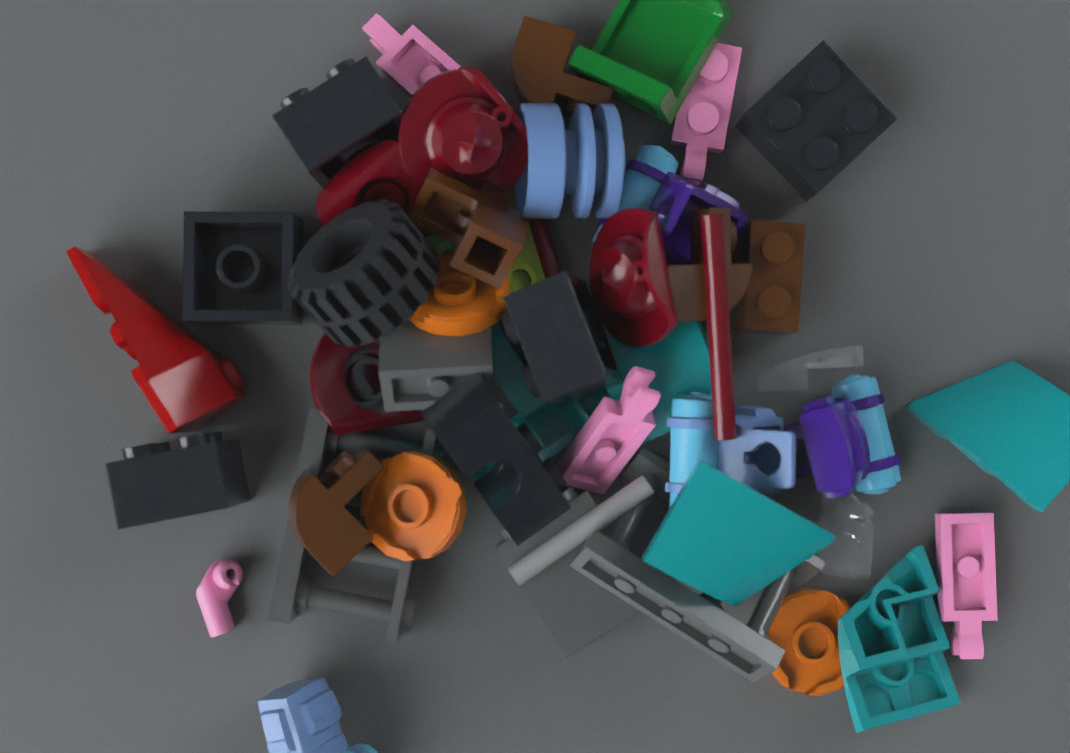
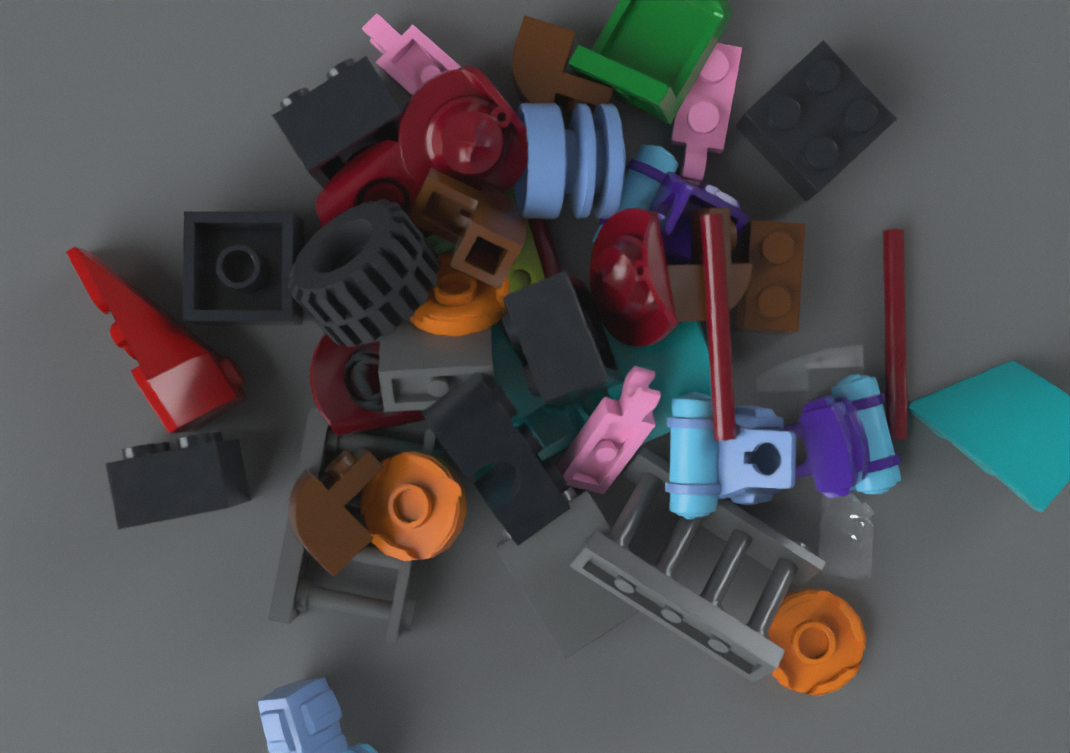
bright pink arm [196,558,244,638] -> none
light grey bar [508,475,655,586] -> none
teal slope [642,459,837,606] -> none
teal slope [838,545,961,734] -> none
bright pink plate [935,512,998,659] -> none
none -> dark red bar [883,229,908,440]

